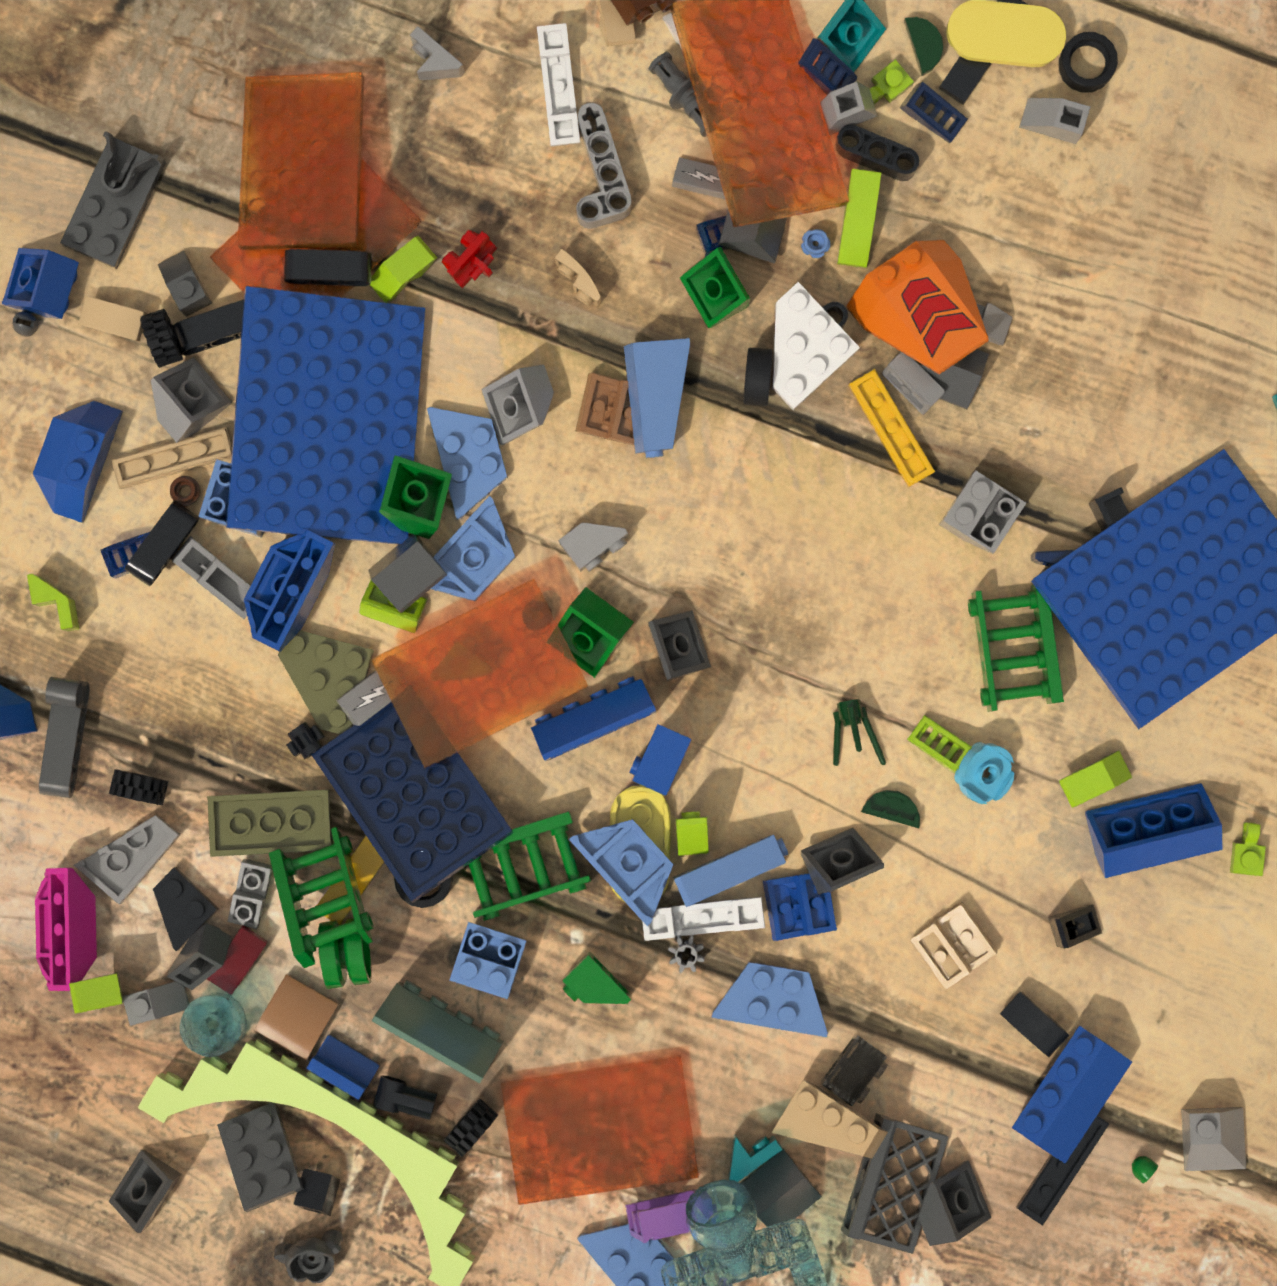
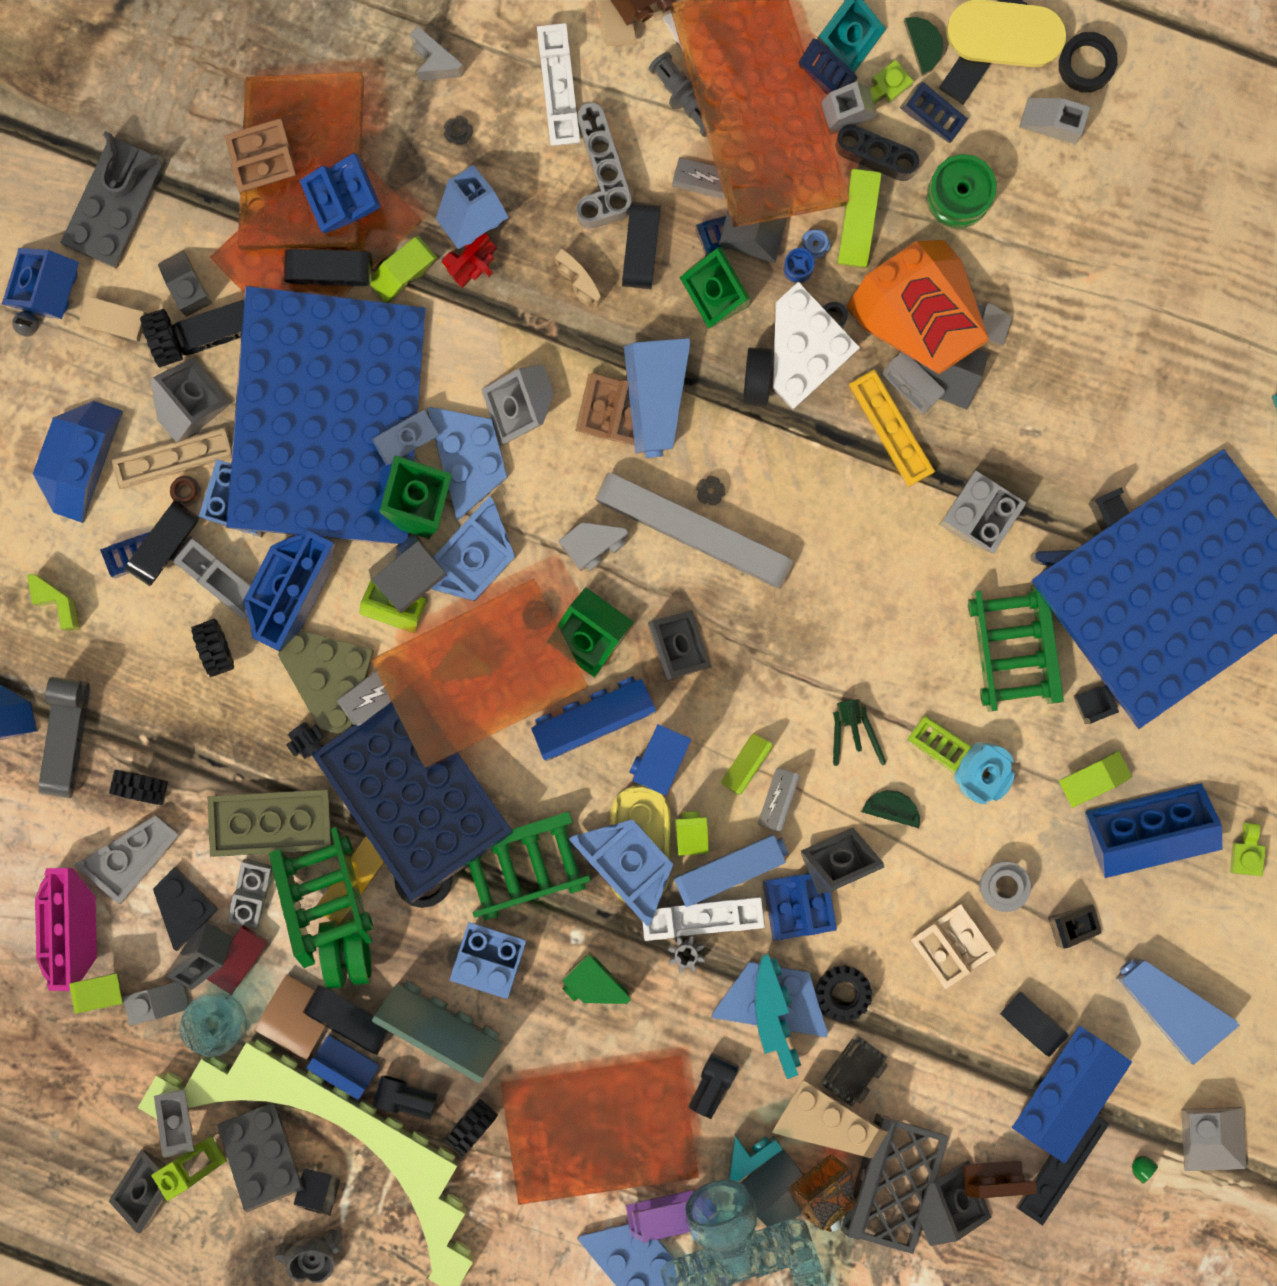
none -> lime window [151,1136,227,1202]
none -> light grey slope [154,1090,194,1158]
none -> black tyre [191,618,234,678]
none -> medium nougat slope [224,118,297,193]
none -> blue slope [299,153,381,233]
none -> black beam [303,985,390,1055]
none -> sand blue plate [372,410,439,466]
none -> medium blue slope [436,165,509,249]
none -> clear smoke plate [444,116,473,145]
none -> light grey beam [595,472,794,589]
none -> black beam [622,201,661,290]
none -> black piece [688,1053,739,1119]
none -> clear smoke plate [696,476,726,506]
none -> lime slope [721,734,773,795]
none -> teal slope [754,953,801,1079]
none -> light grey slope [758,768,800,832]
none -> blue wheel [783,248,815,283]
none -> torso [788,1154,854,1232]
none -> black tyre [816,965,873,1022]
none -> green wheel [926,154,997,229]
none -> reddish brown bracket [963,1161,1037,1199]
none -> light grey piece [979,862,1031,912]
none -> black panel [1074,685,1119,724]
none -> medium blue slope [1116,959,1240,1065]

